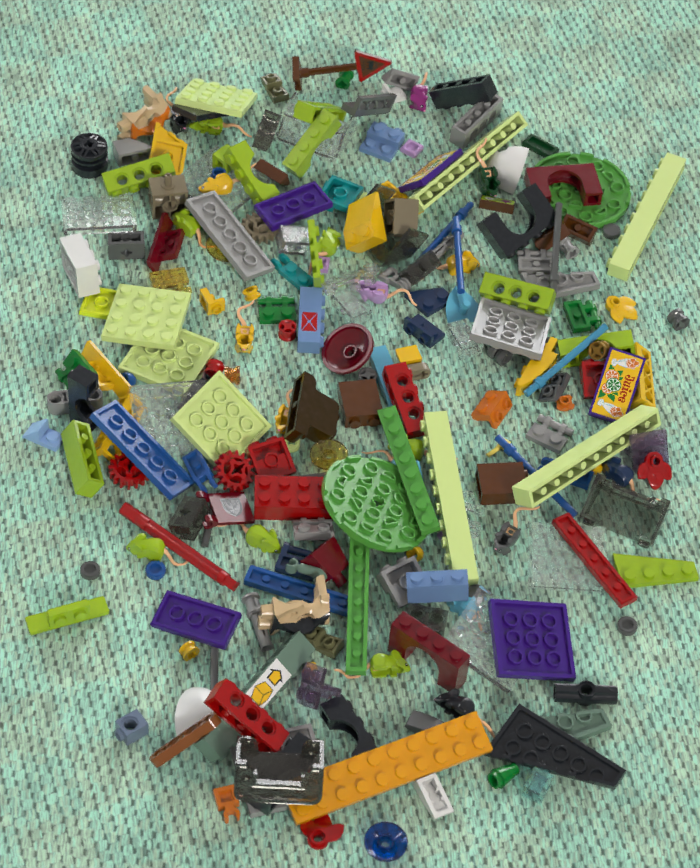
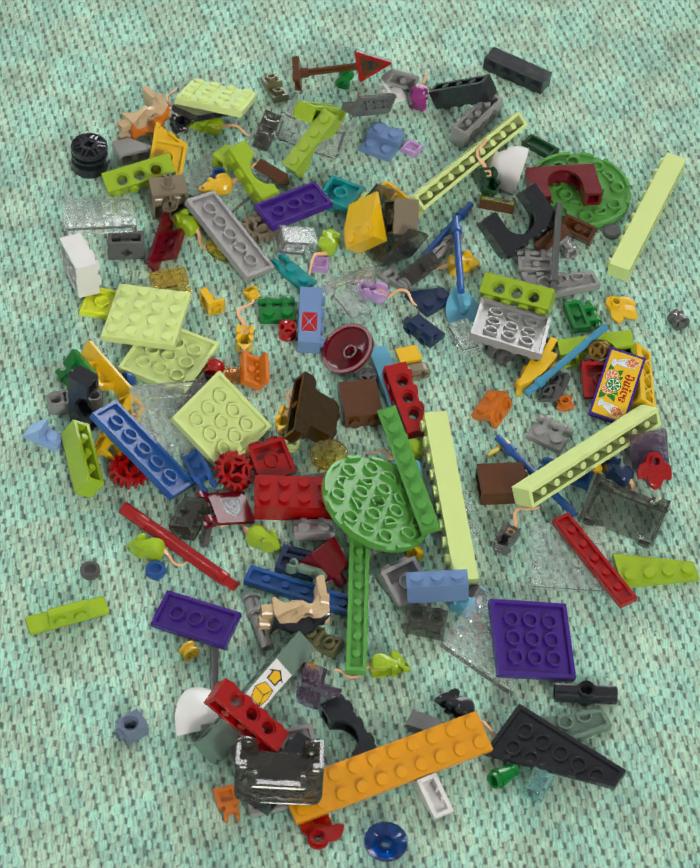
dark orange beam [149,712,222,768] -> none
lime wing [307,219,325,288] -> none
dark red arch [387,611,471,692] -> none
dark purple tile [398,148,463,193] -> none
dark grey tile [617,616,638,636] -> none
none -> orange bracket [239,351,270,390]
none -> black brick [483,47,552,94]

